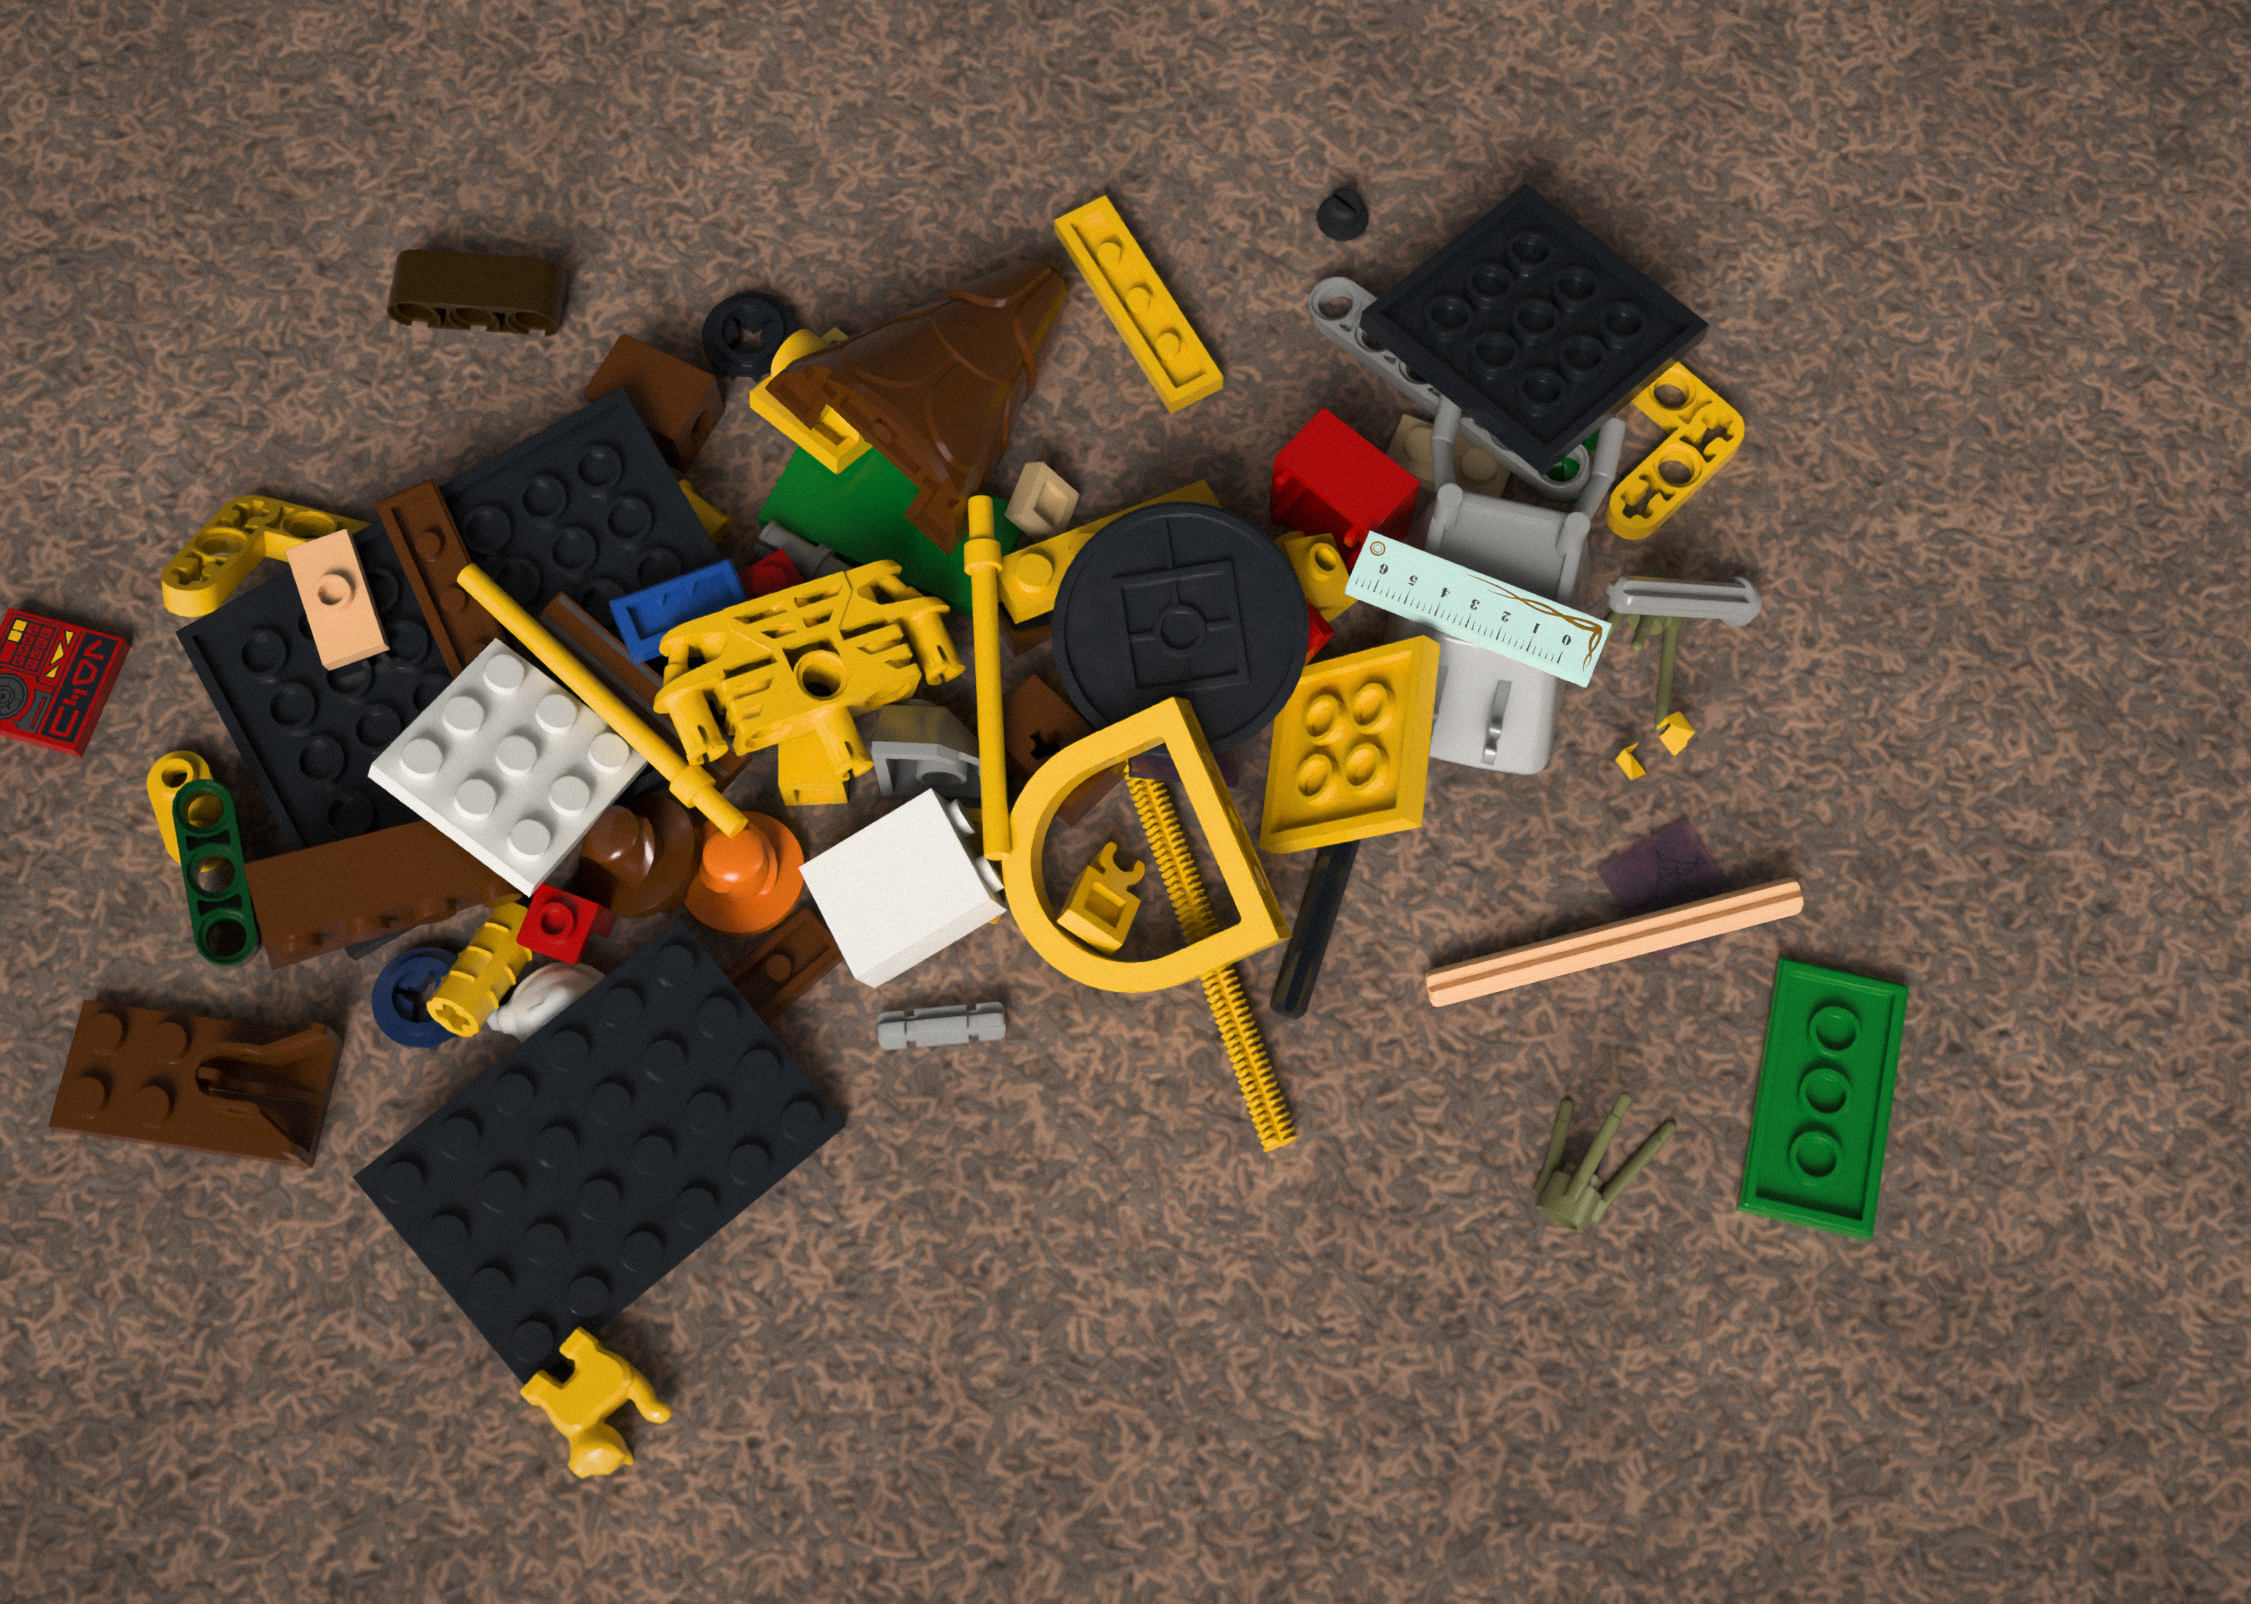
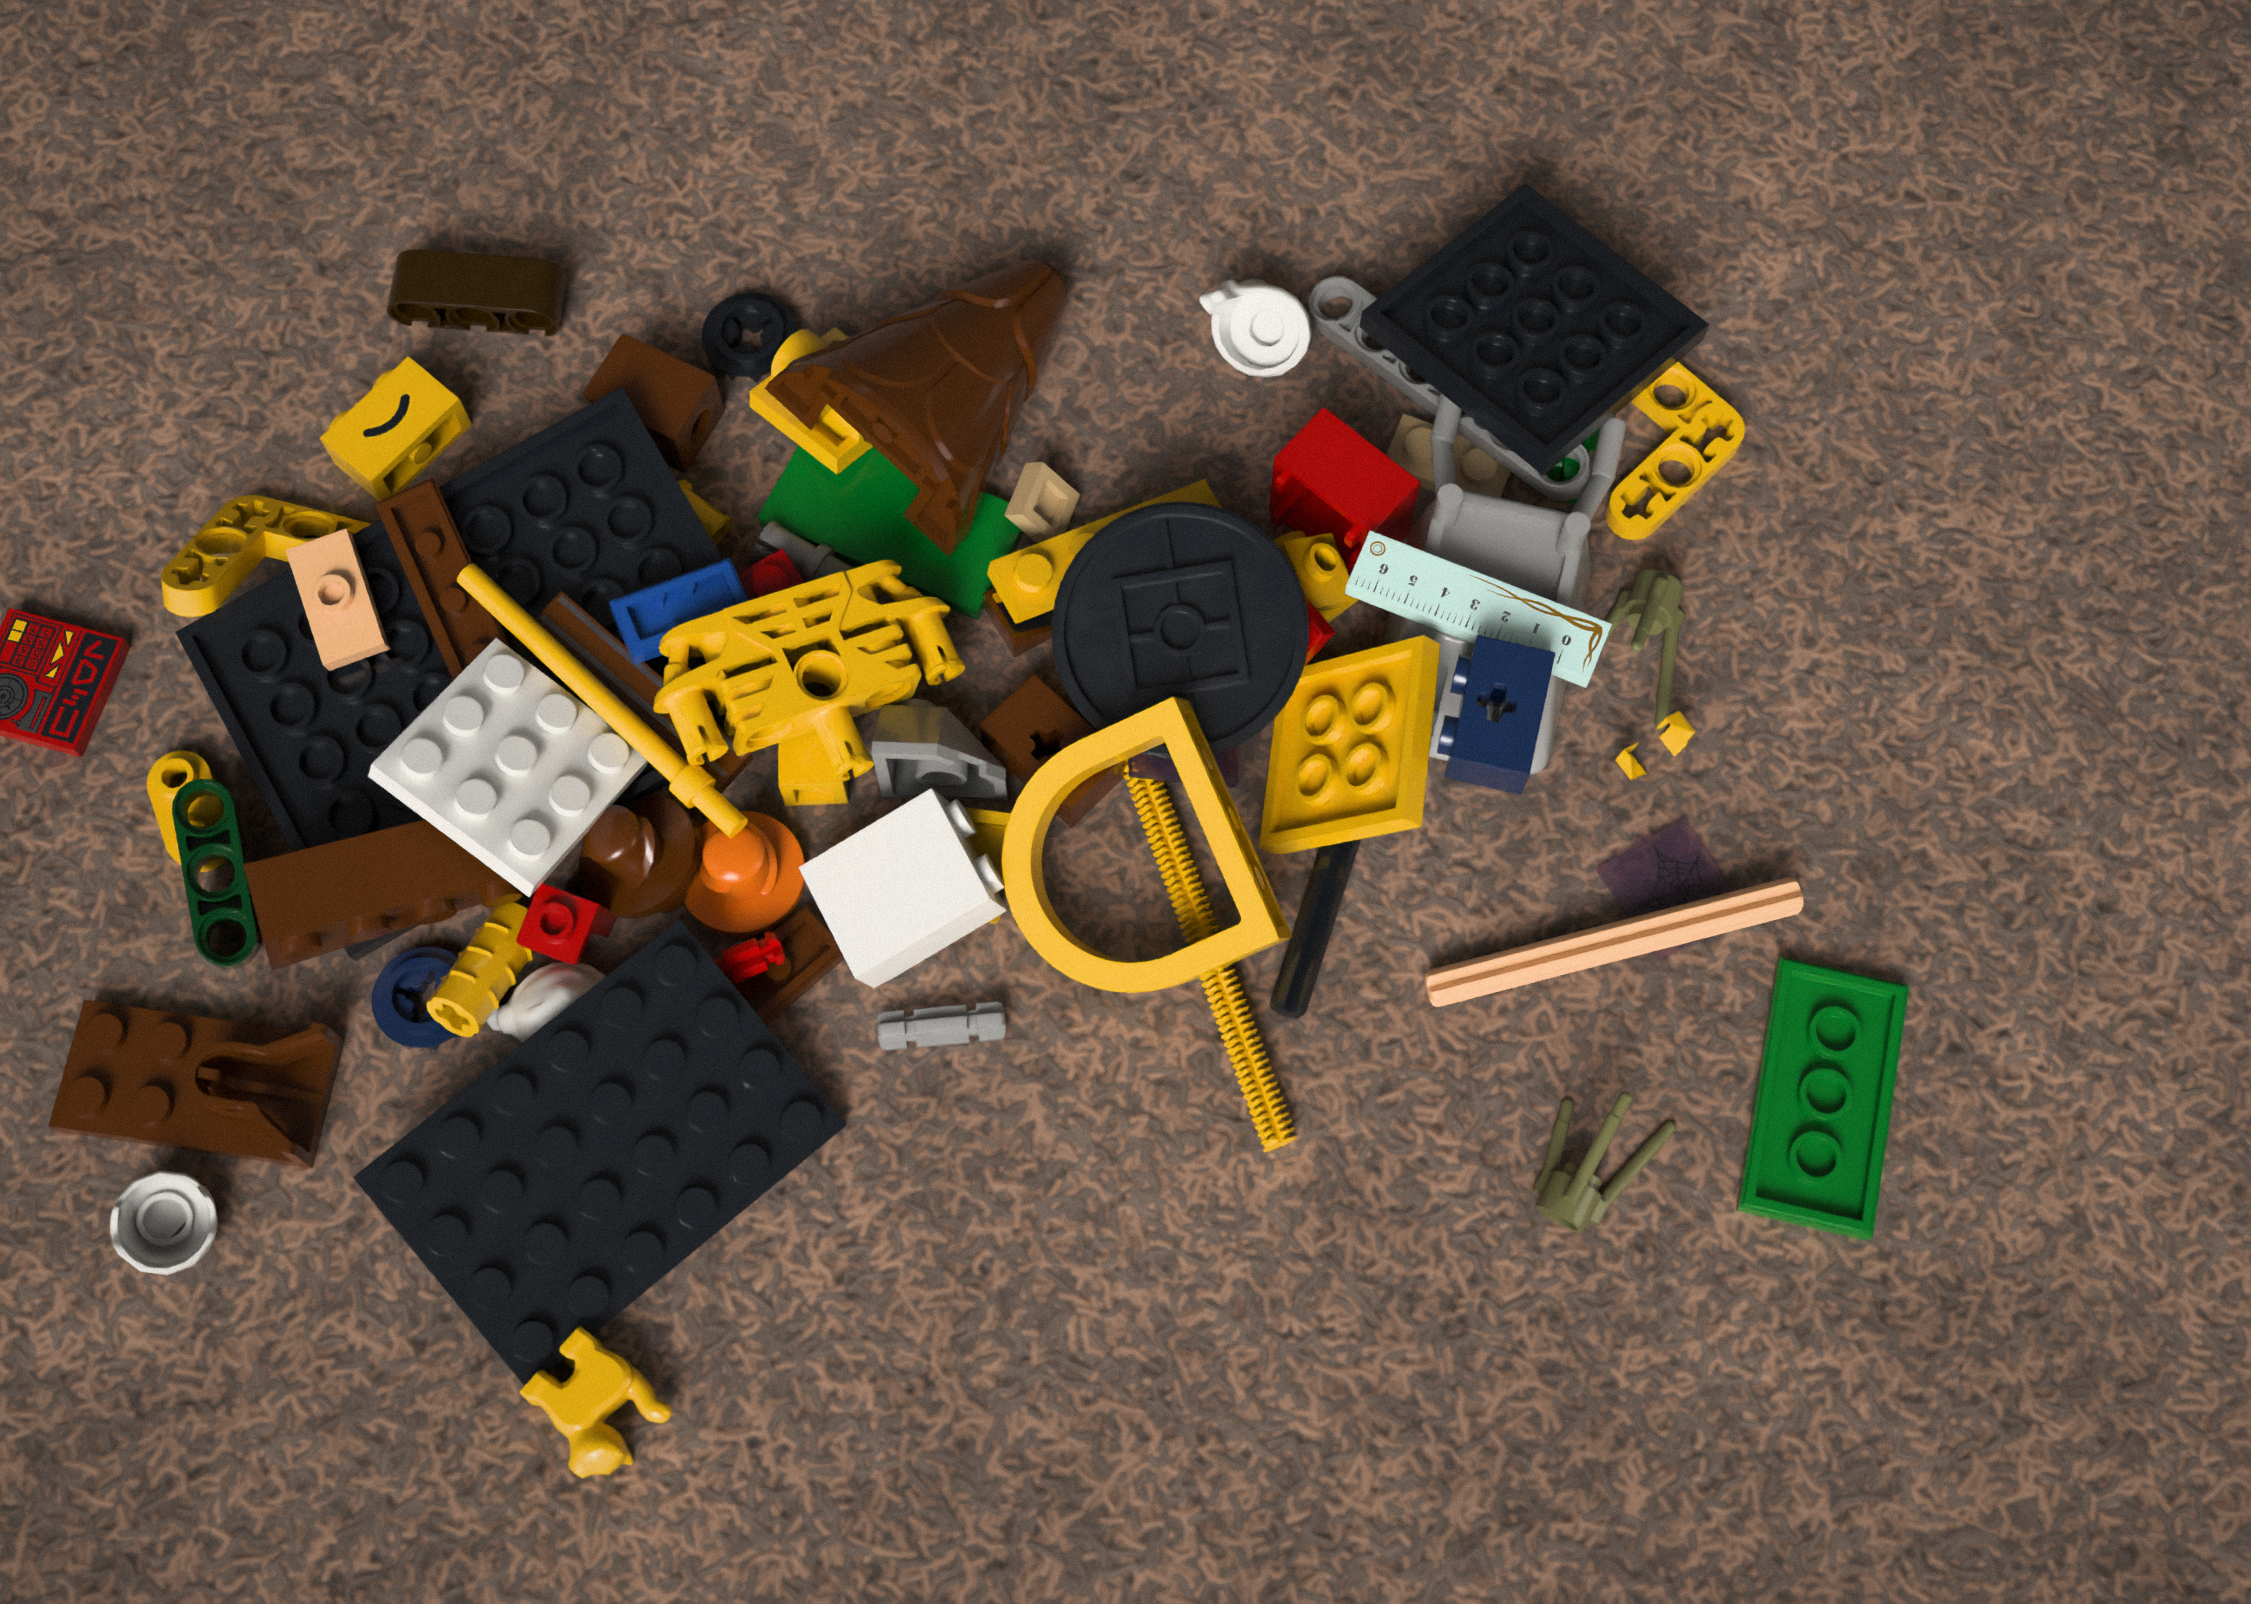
yellow bar [963,495,1010,861] -> none
yellow plate [1054,195,1224,414] -> none
yellow plate [1056,842,1145,958] -> none
black piece [1317,188,1369,241] -> none
light grey axle [1605,575,1762,627] -> none
none -> white hair [110,1170,218,1275]
none -> yellow brick [320,356,472,501]
none -> red piece [710,931,786,984]
none -> white hat [1199,279,1312,378]
none -> dark blue brick [1437,635,1556,795]

